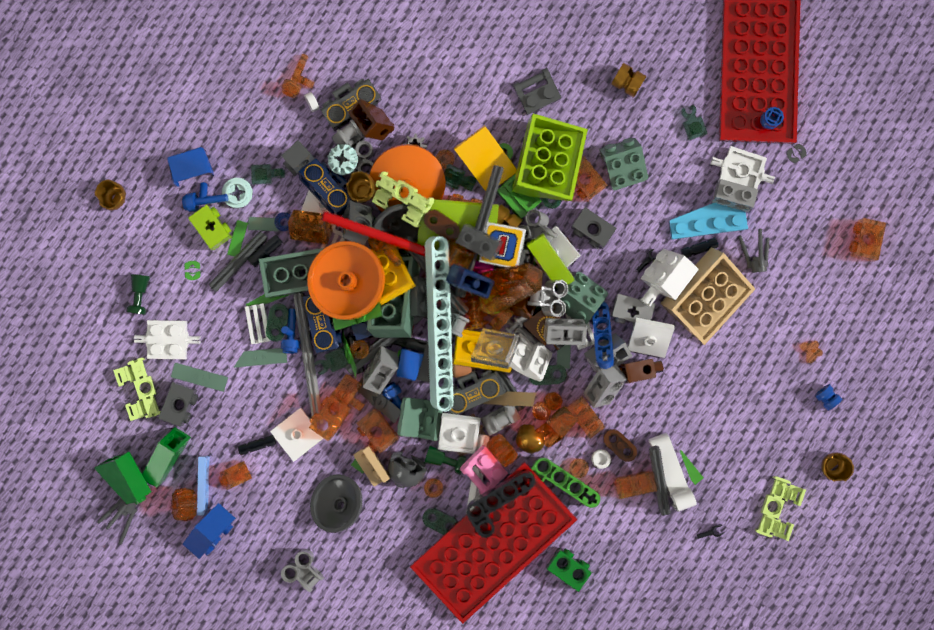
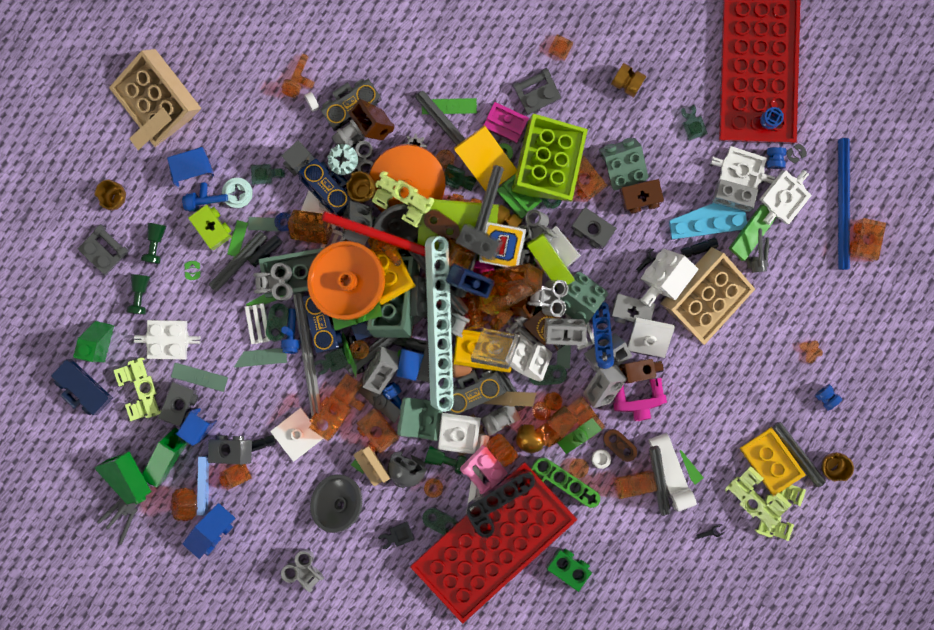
none -> dark blue piece [51,359,113,415]
none -> green slope [73,321,114,362]
none -> dark grey plate [77,224,129,275]
none -> tan slope [109,49,202,147]
none -> tan piece [129,108,172,150]
none -> dark green piece [141,223,167,264]
none -> blue piece [176,408,217,446]
none -> dark grey brick [208,435,252,464]
none -> light grey piece [253,263,293,301]
none -> black plate [378,521,415,549]
none -> dark grey axle [415,91,465,146]
none -> bright green piece [422,98,477,114]
none -> dark pink plate [483,102,529,144]
none -> clear orange plate [548,34,574,60]
none -> bright green piece [557,418,602,454]
none -> dark pink connector [613,378,667,421]
none -> reddish brown brick [620,179,664,214]
none -> yellowish green piece [725,467,791,531]
none -> bright green tile [728,204,777,261]
none -> yellow tile [739,427,806,497]
none -> white plate [759,170,812,225]
none -> blue wheel [766,147,786,169]
none -> dark grey axle [772,422,826,487]
none -> blue axle [838,138,850,270]

